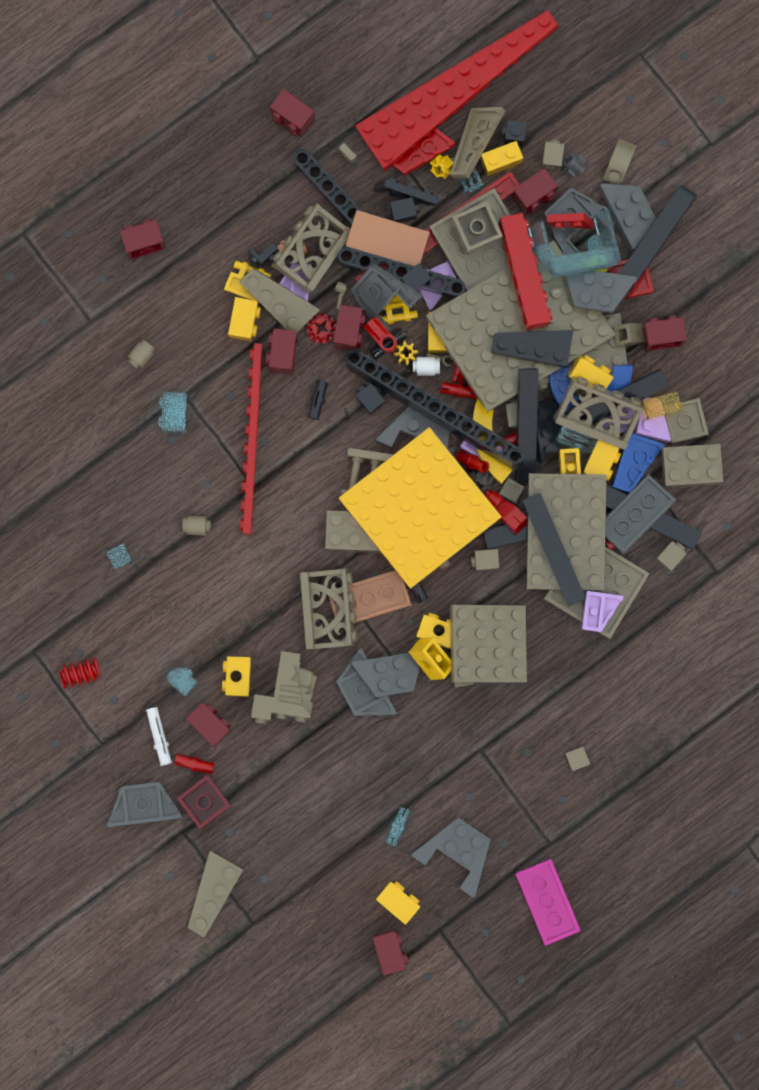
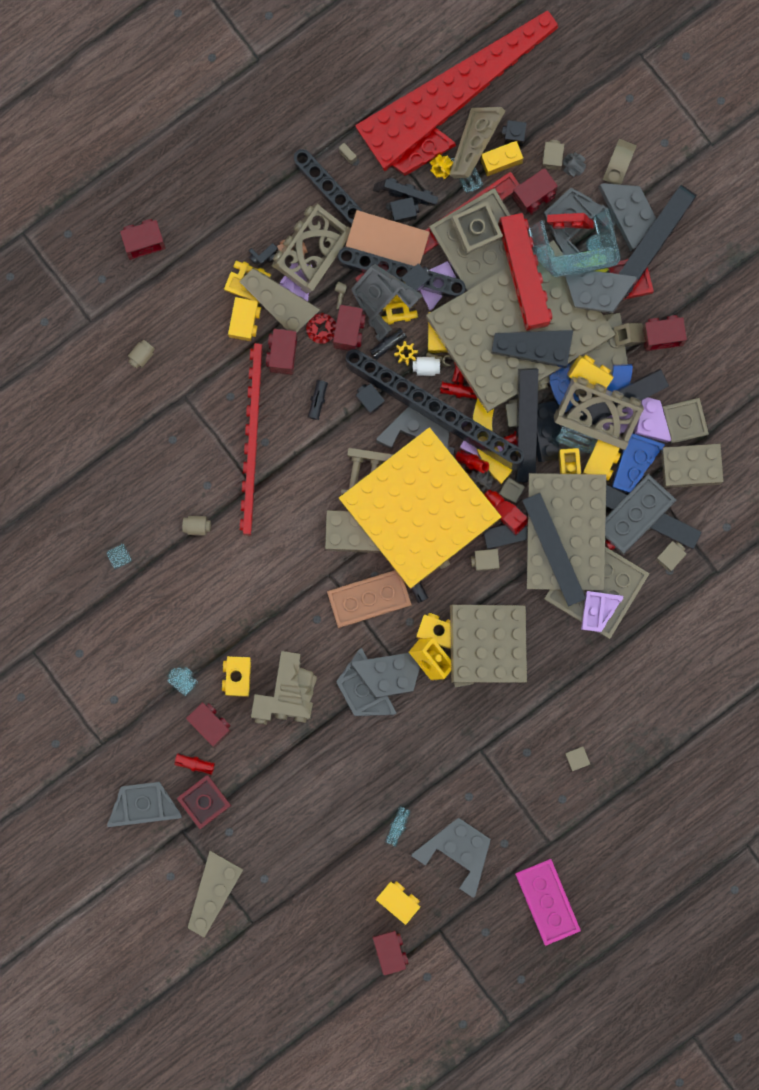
red piece [59,657,102,689] -> none
white pin [146,707,172,766] -> none
clear light blue brick [158,392,187,434] -> none
dark red brick [270,89,315,138] -> none
dark tan fence [300,568,358,650] -> none
red piece [364,317,398,354] -> none
clear yellow tile [641,391,683,420] -> none

